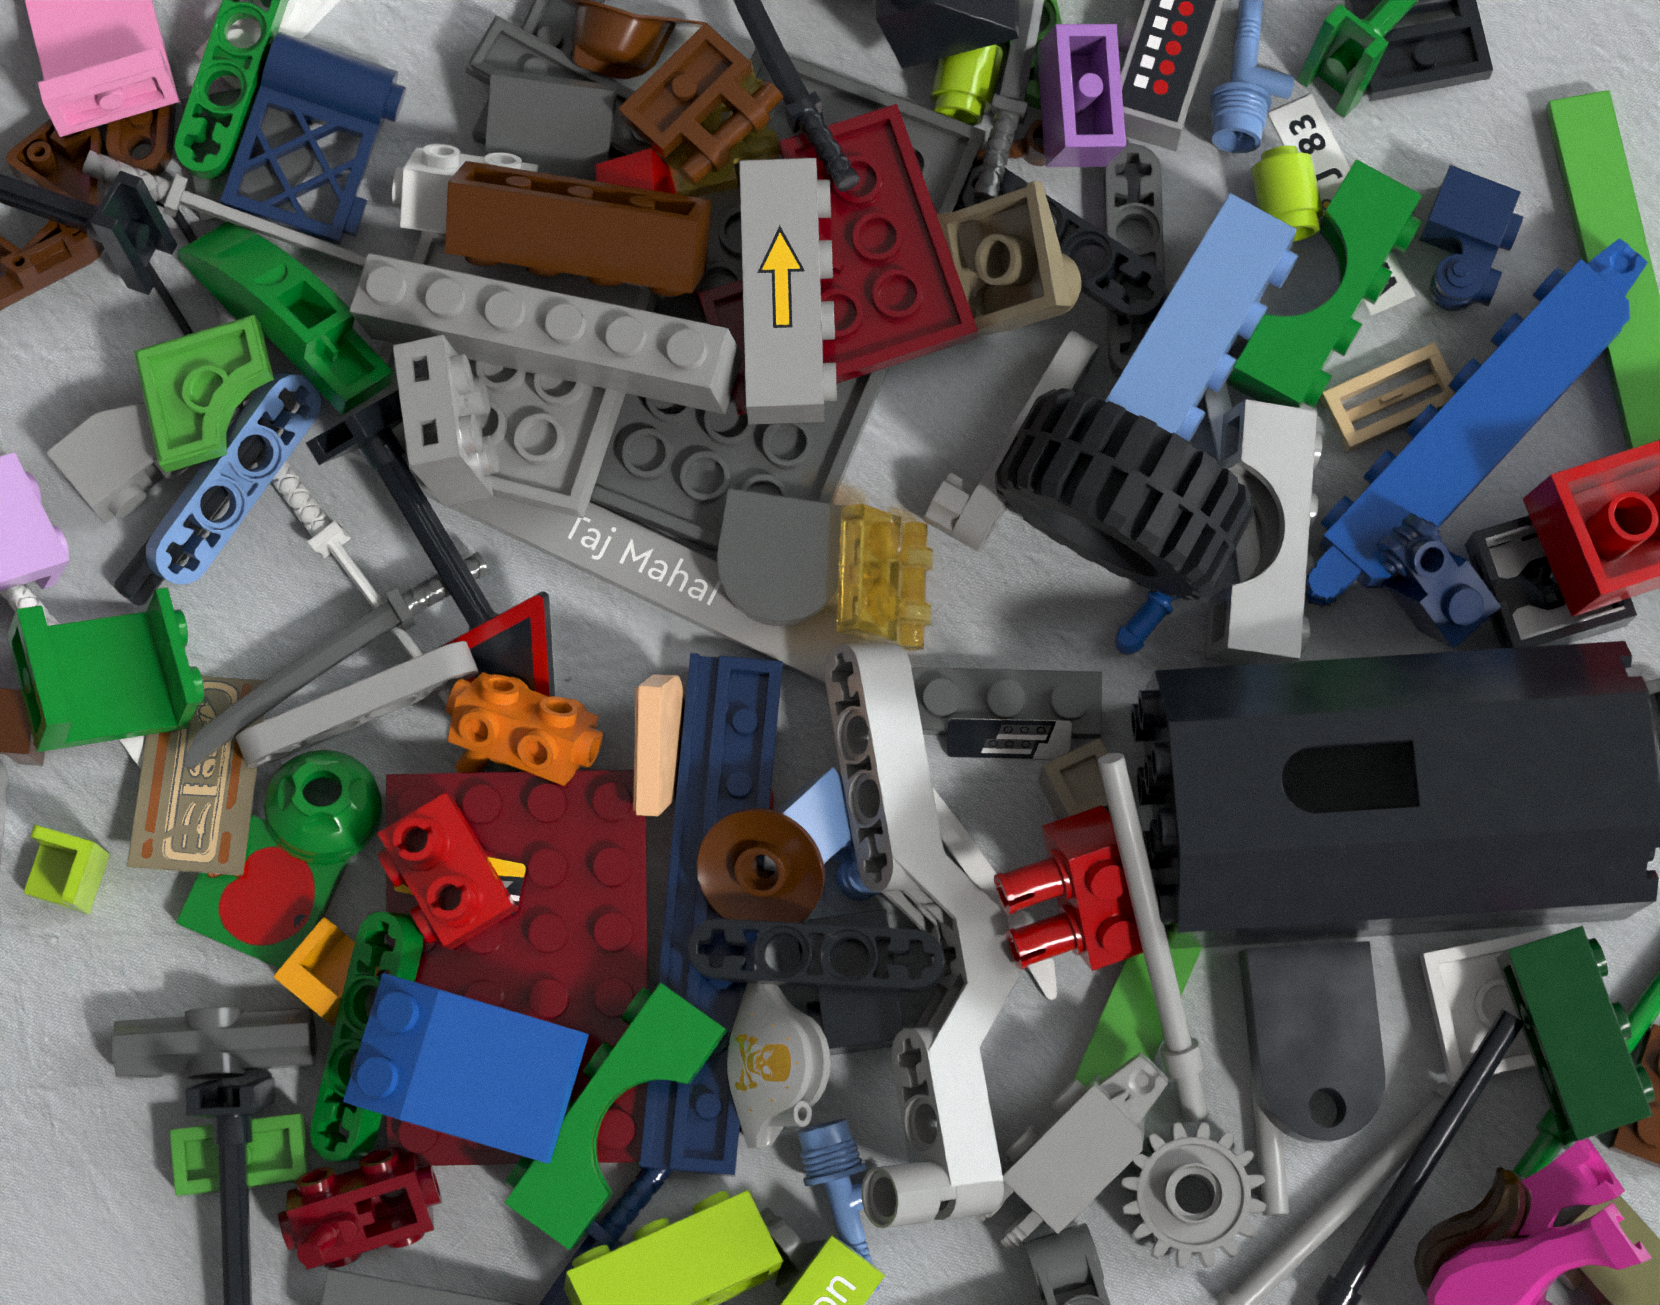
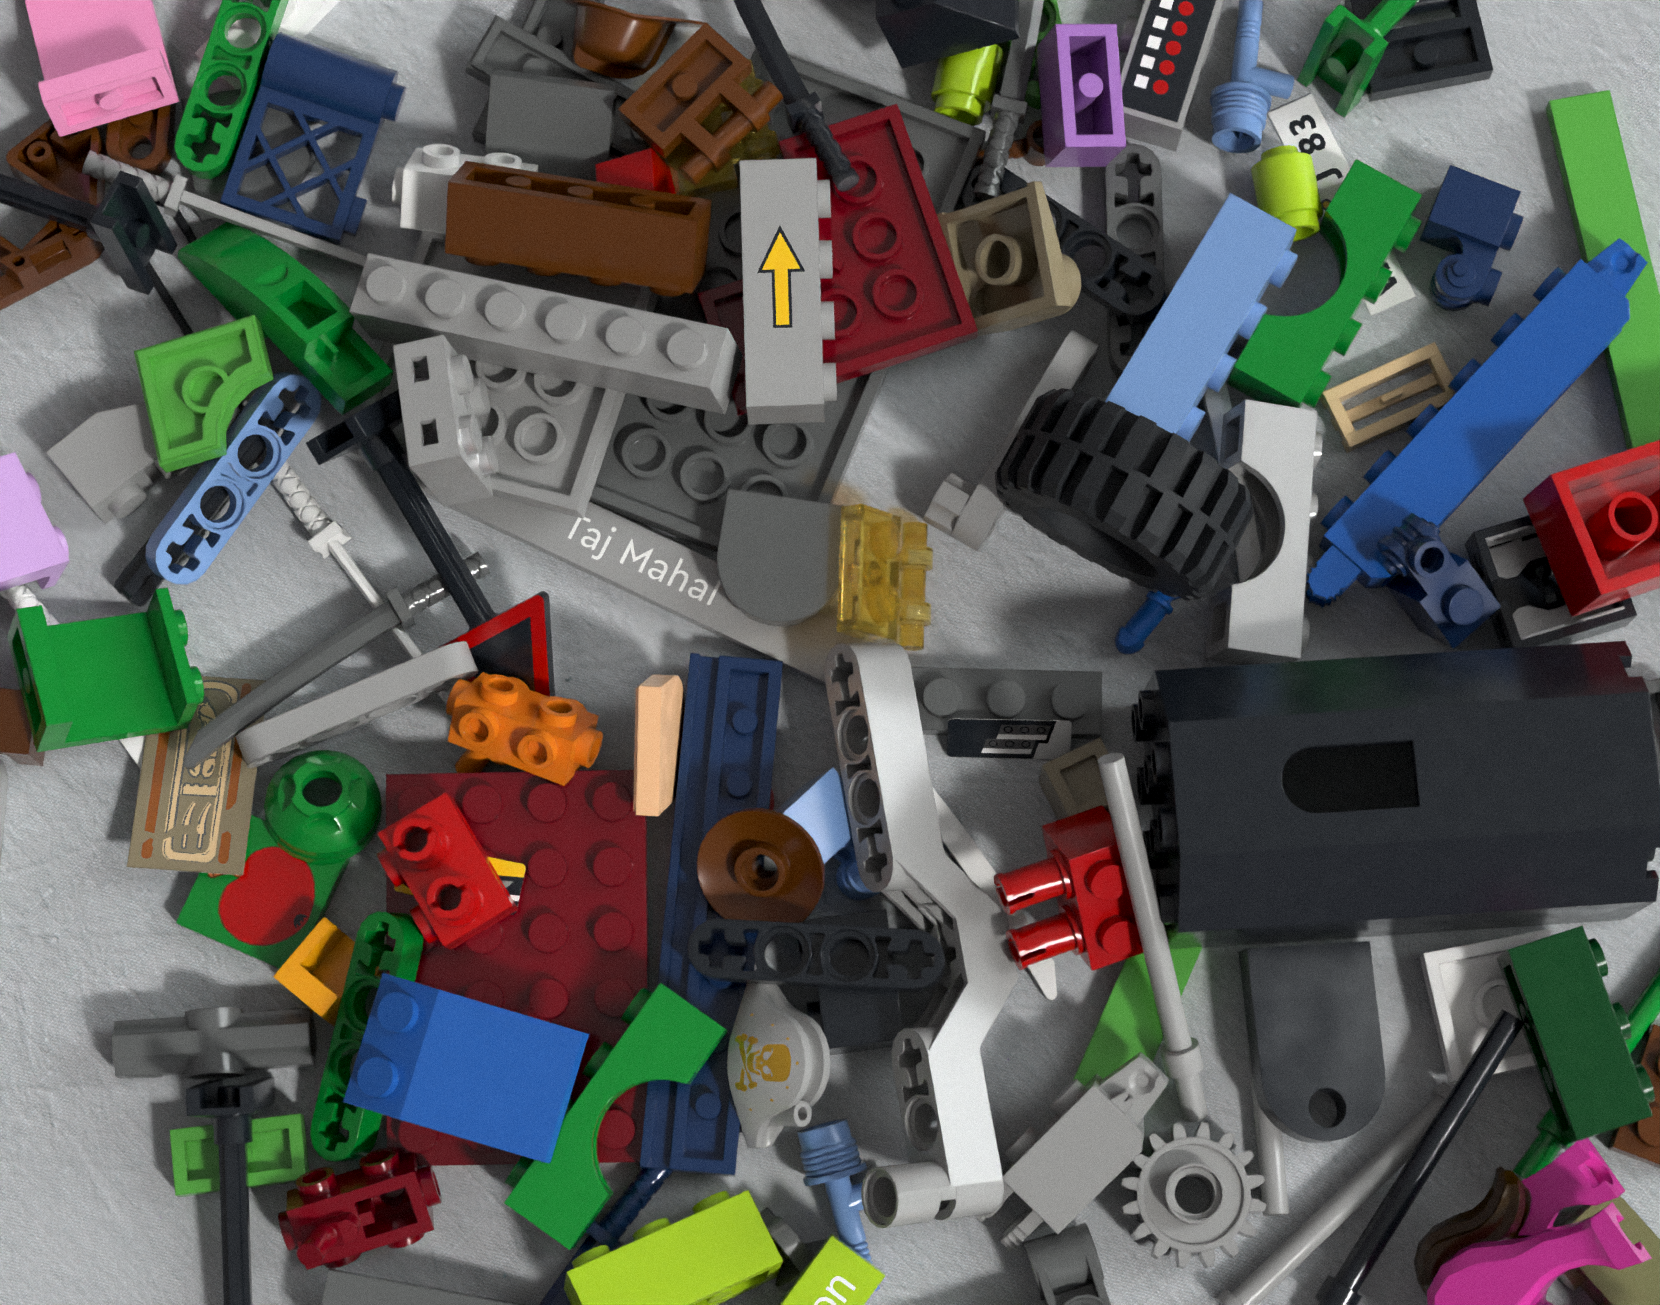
lime panel [23,824,110,915] -> none

